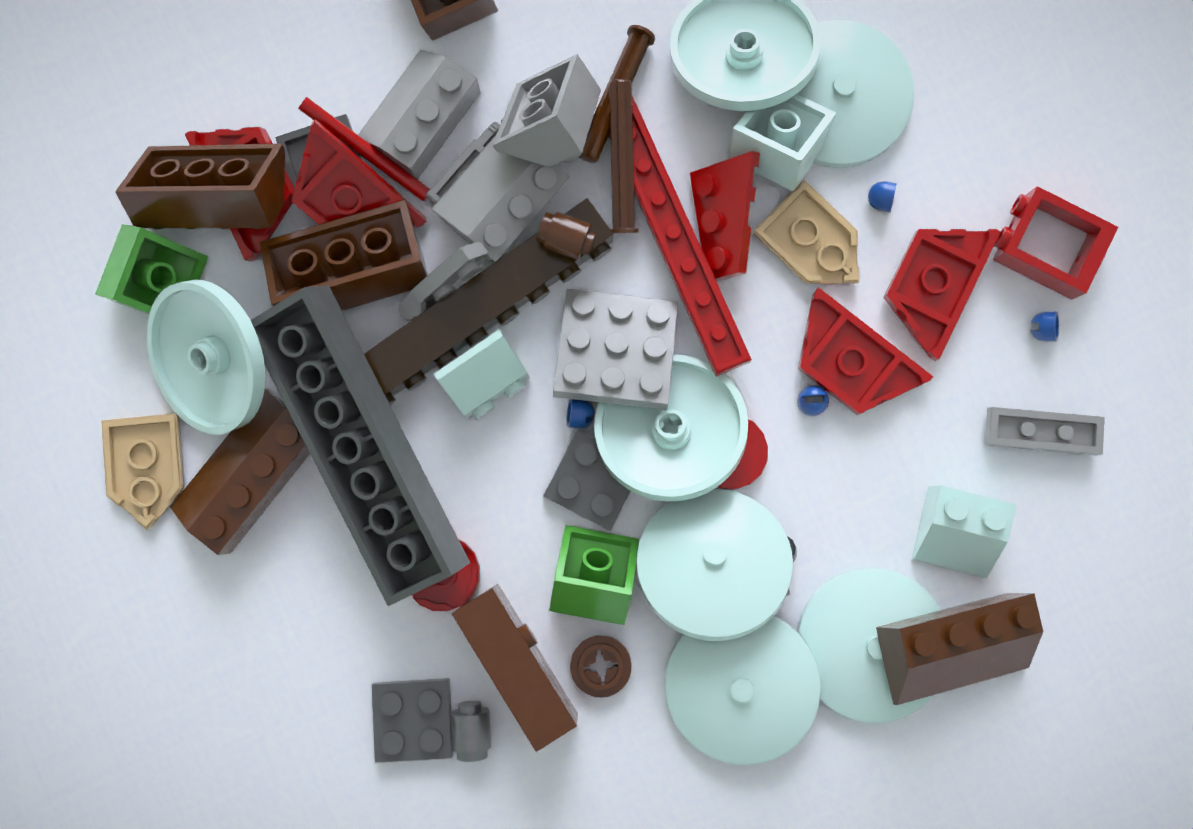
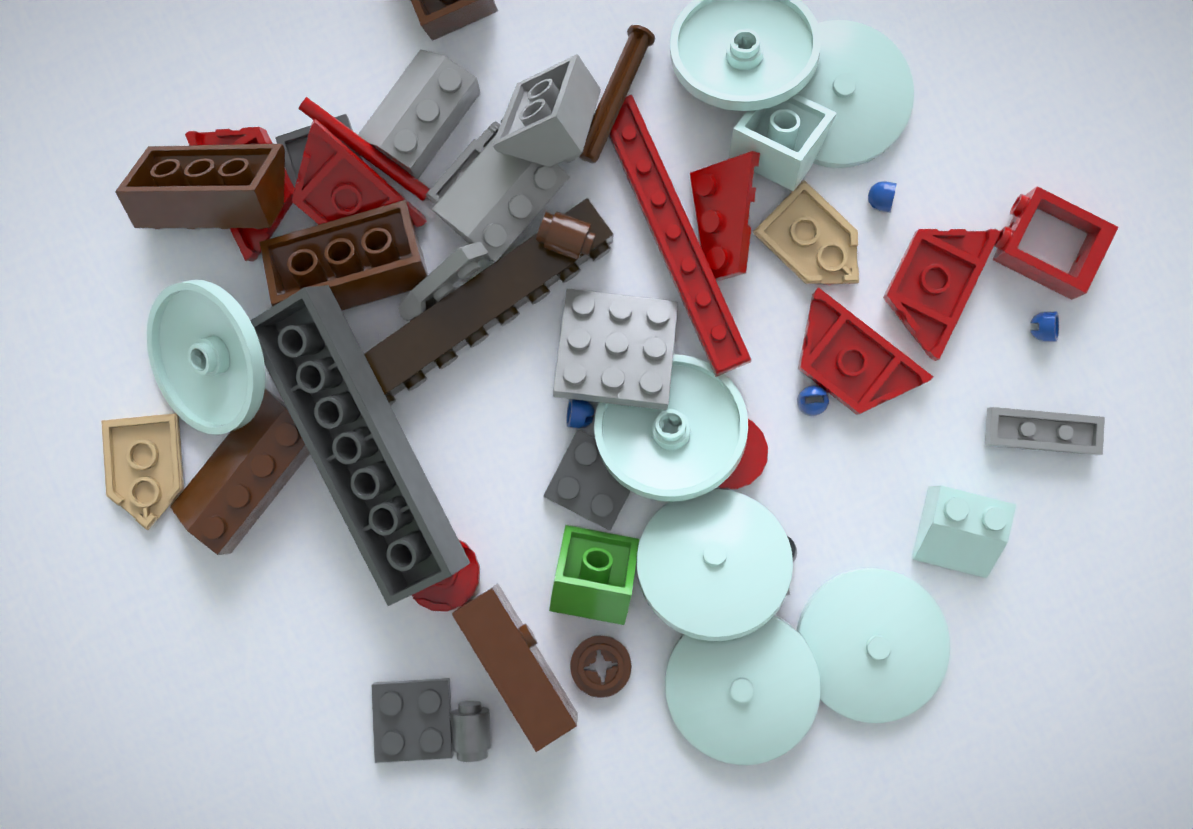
bright green slope [95,224,209,314] -> none
light aqua slope [434,330,529,420] -> none
reddish brown axle [609,79,639,233] -> none
reddish brown slope [876,593,1044,705] -> none

